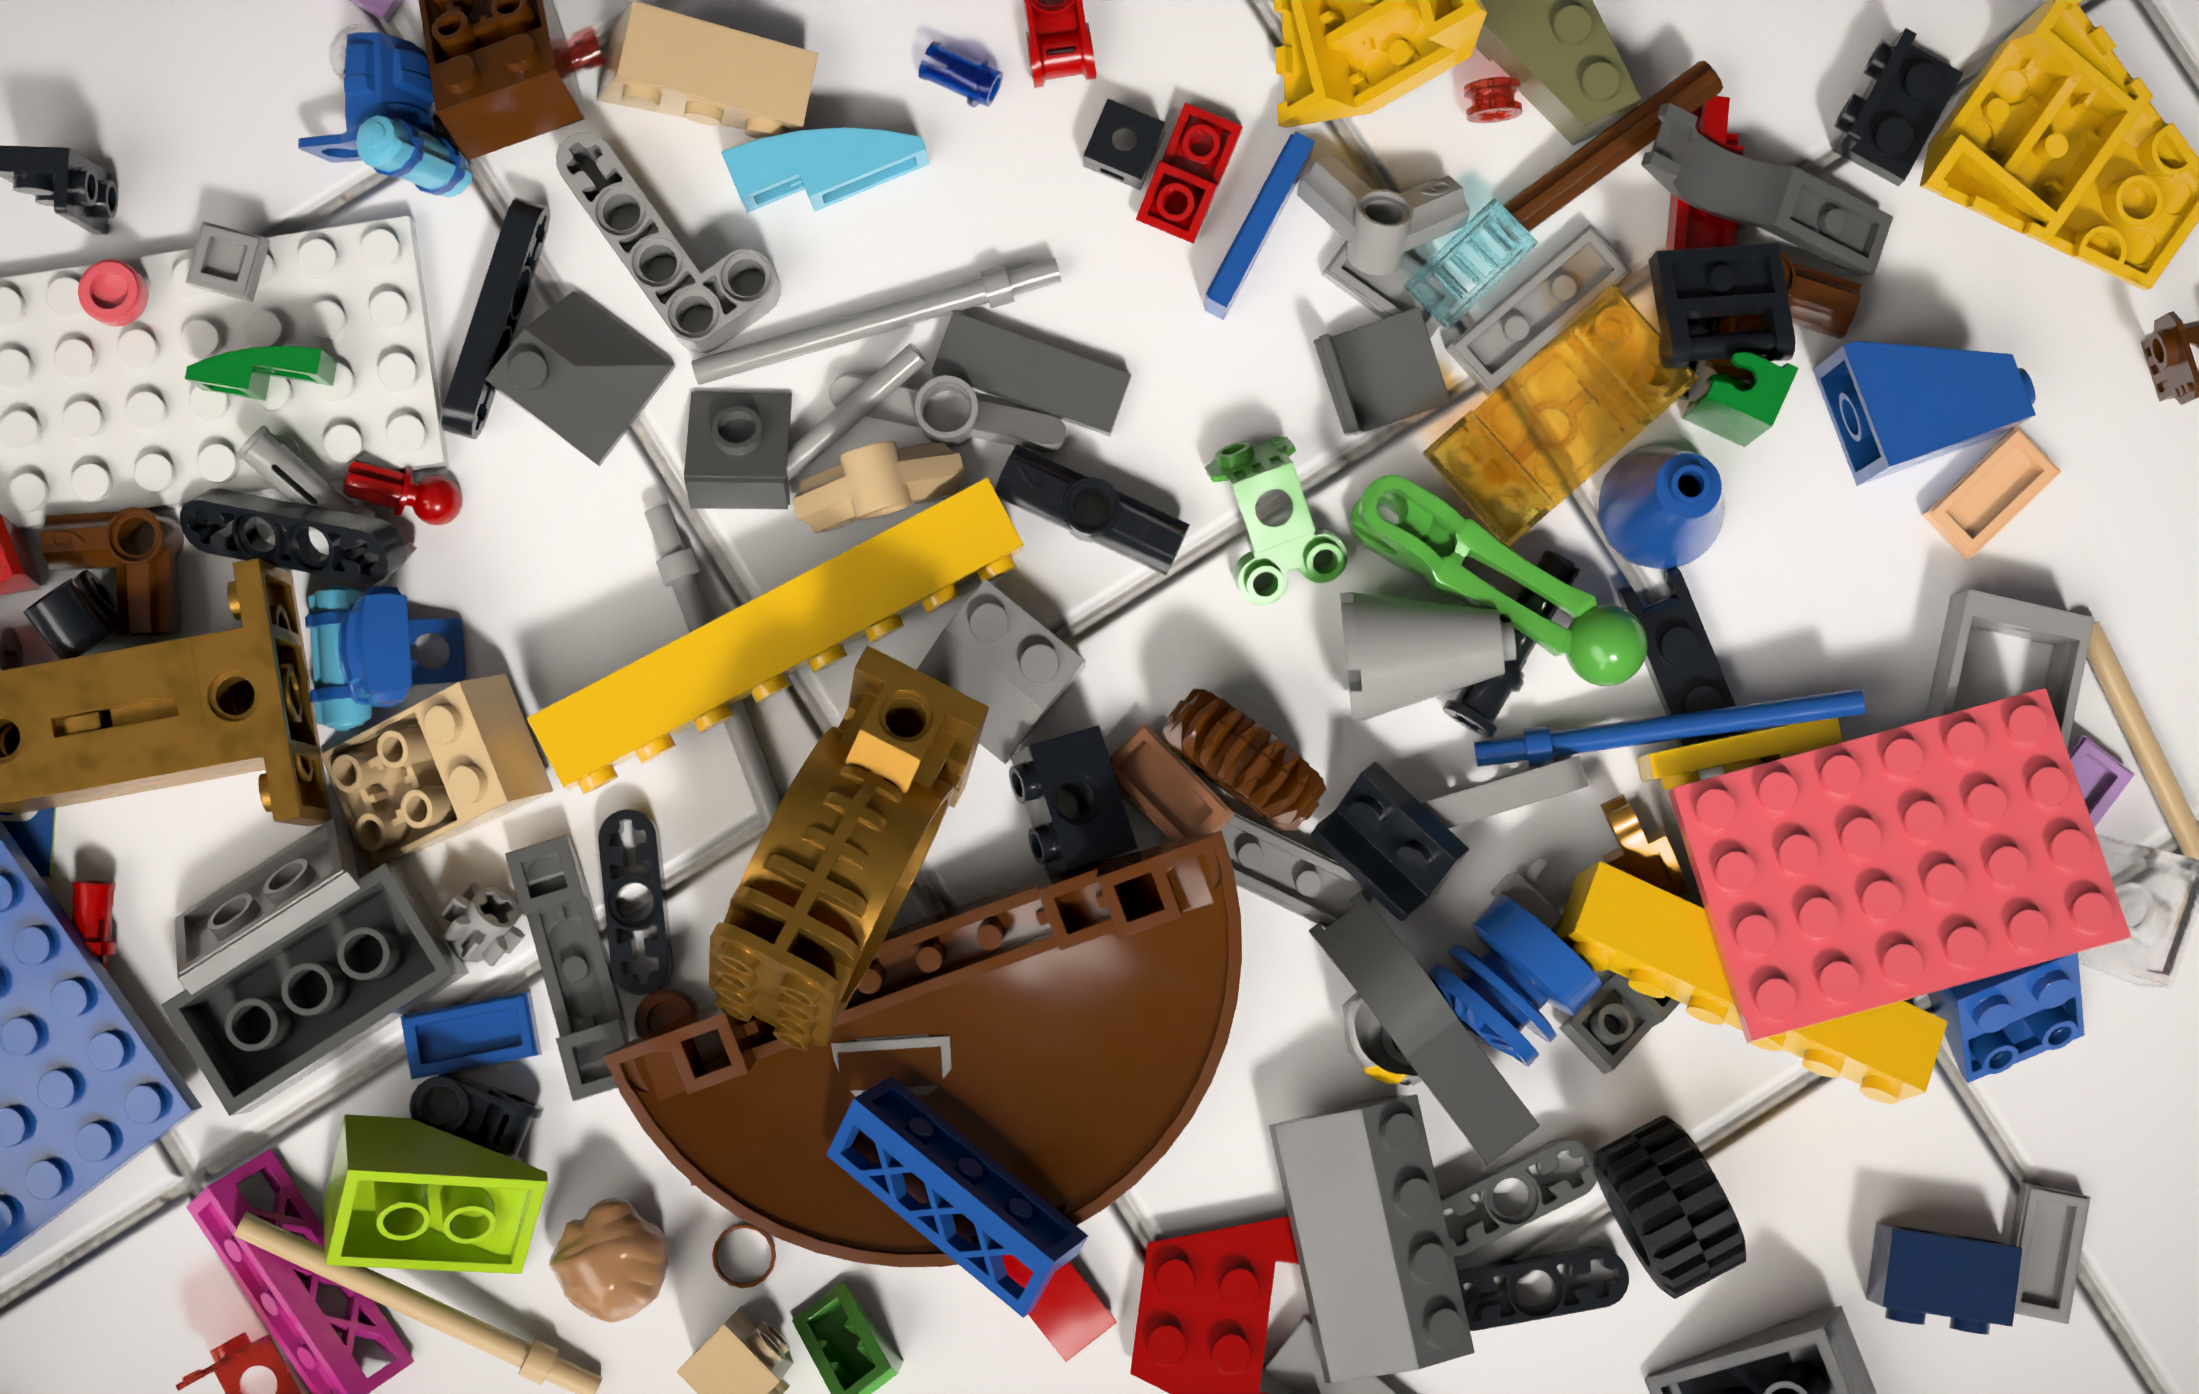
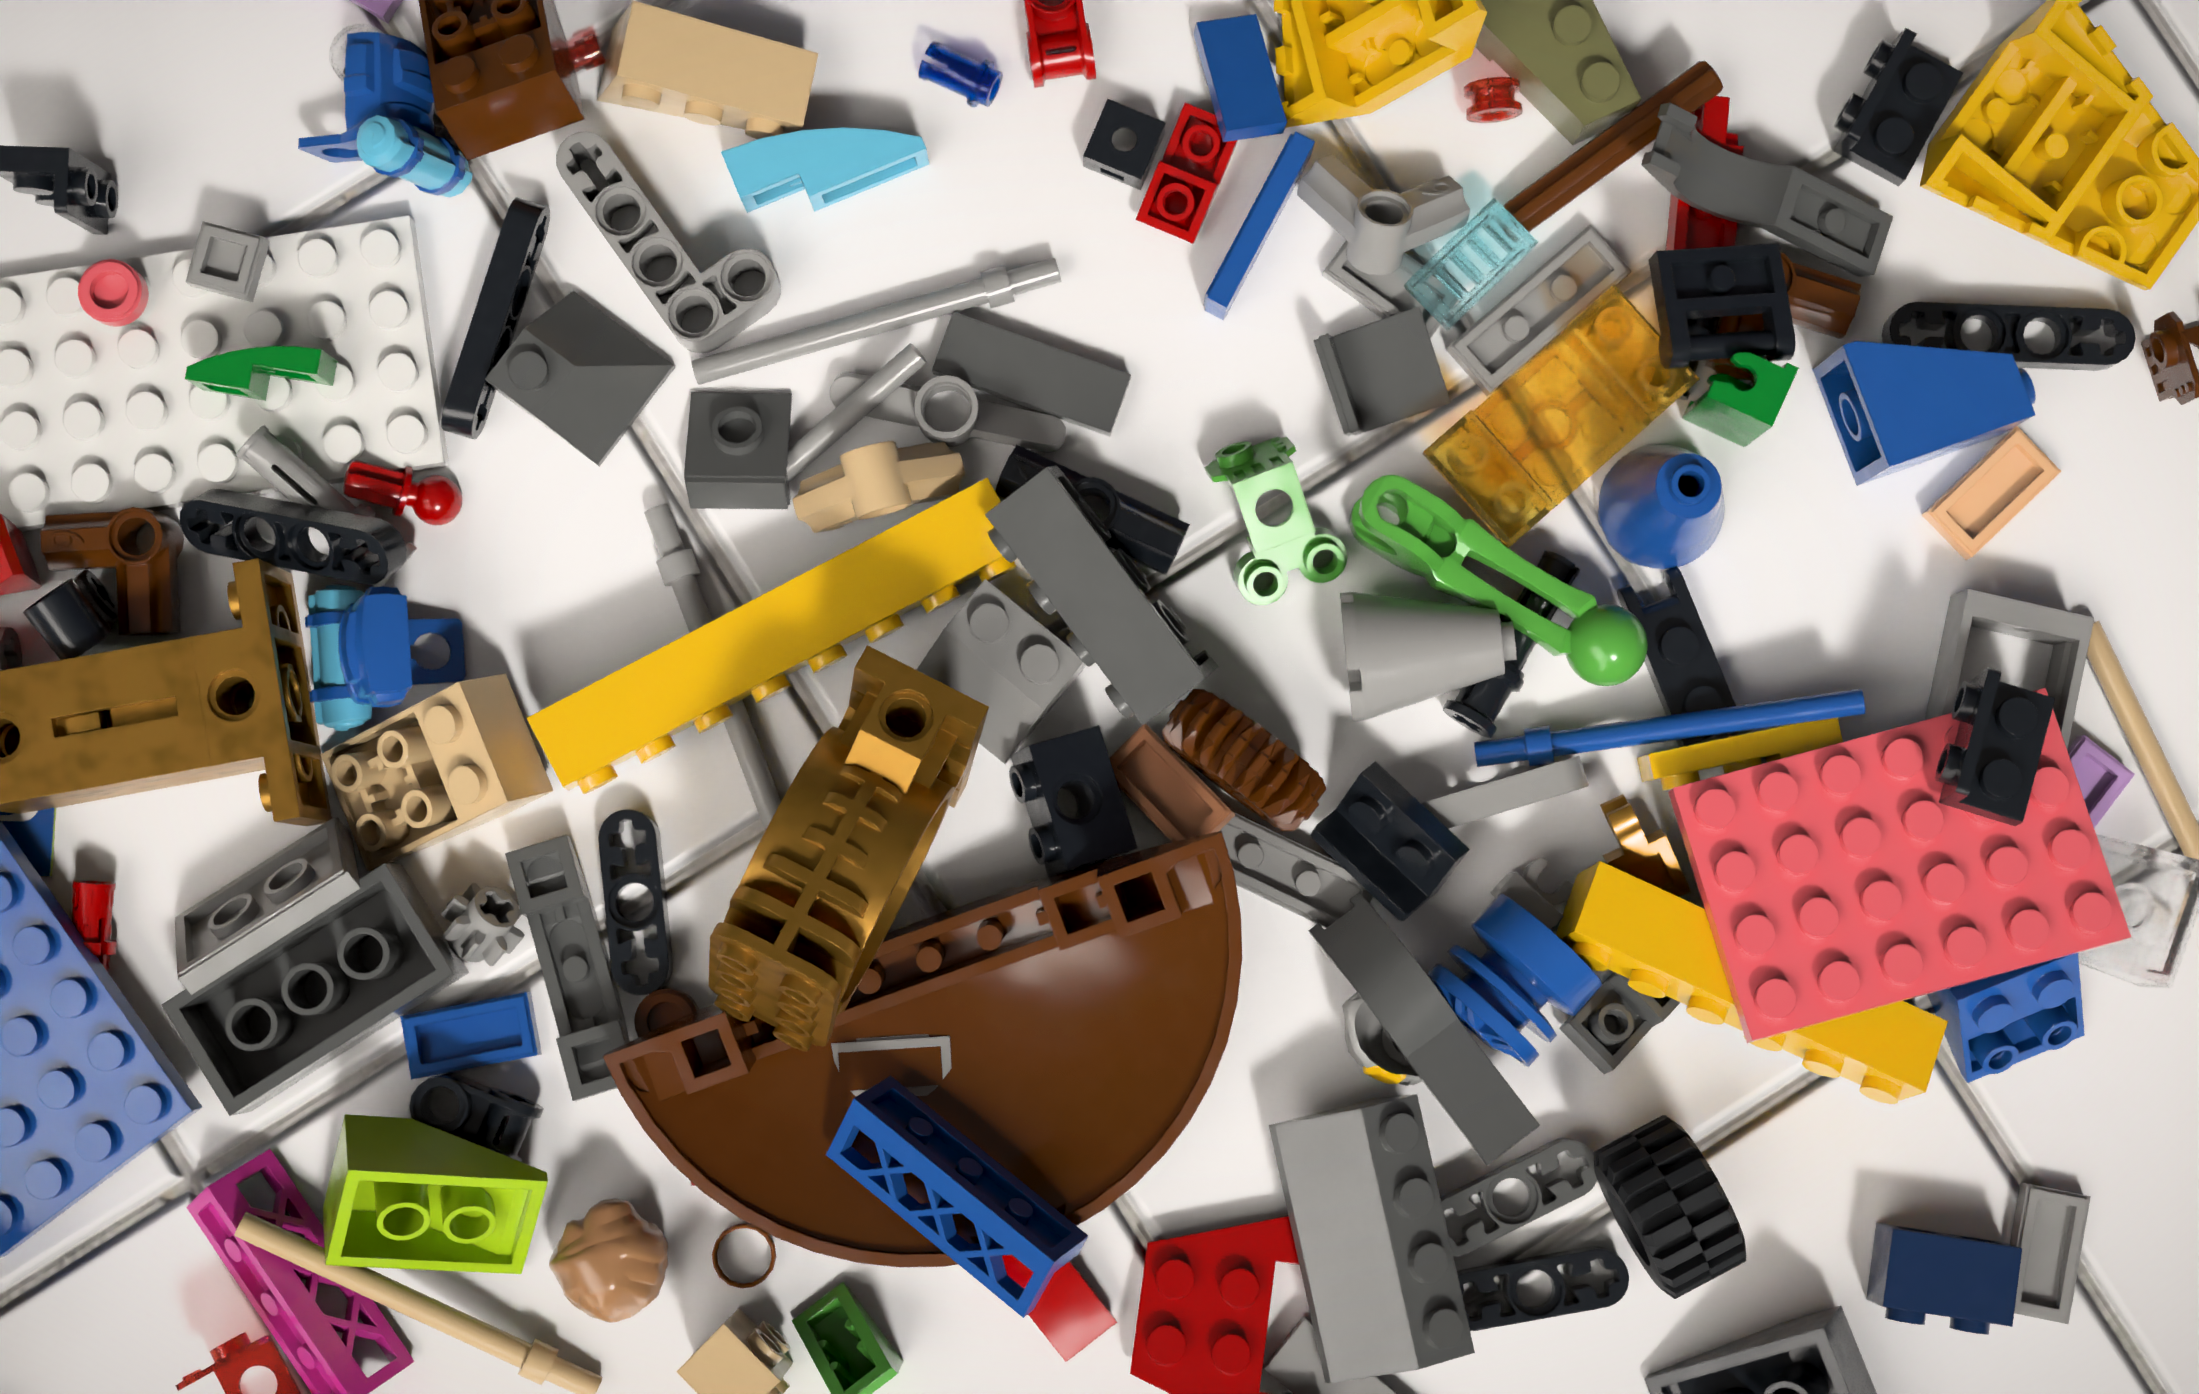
none -> dark grey wedge [985,465,1219,725]
none -> blue tile [1193,14,1287,142]
none -> black beam [1881,302,2136,371]
none -> black bracket [1935,667,2055,827]

